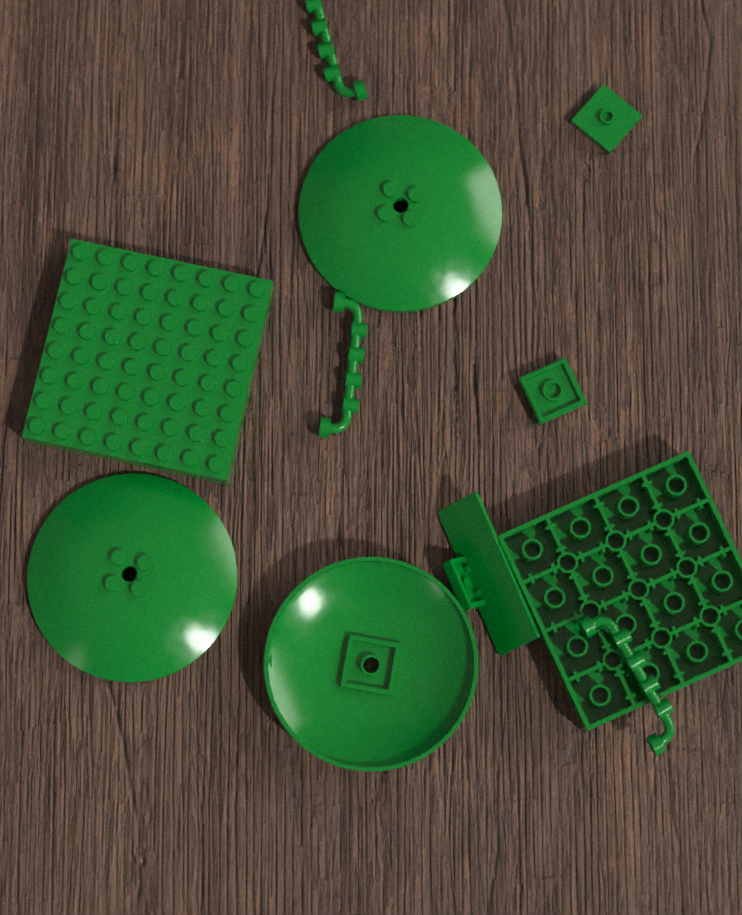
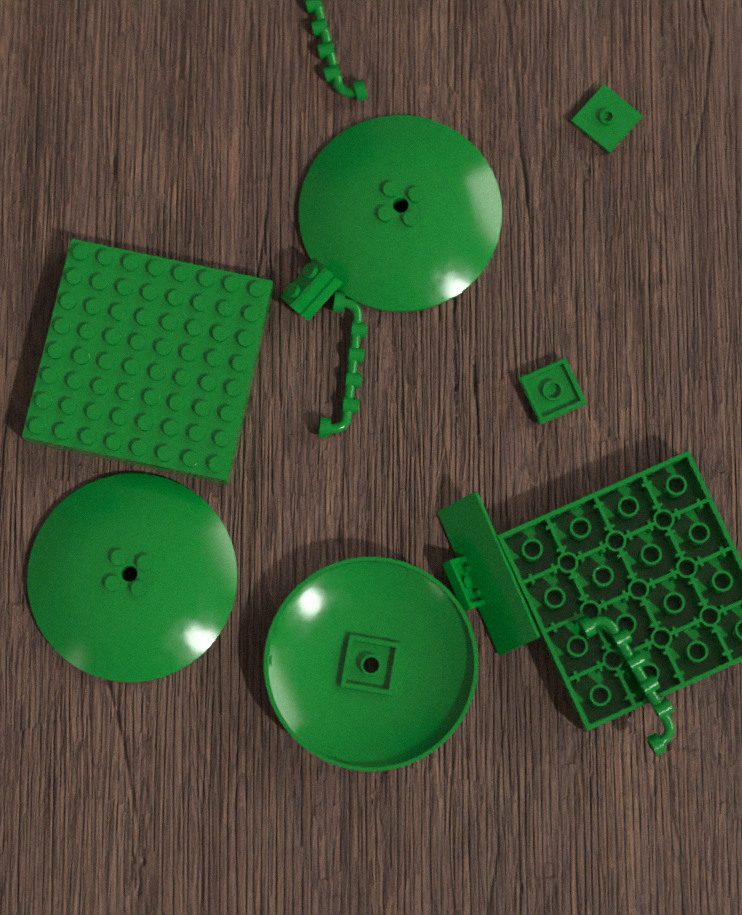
none -> green brick [281,258,343,321]

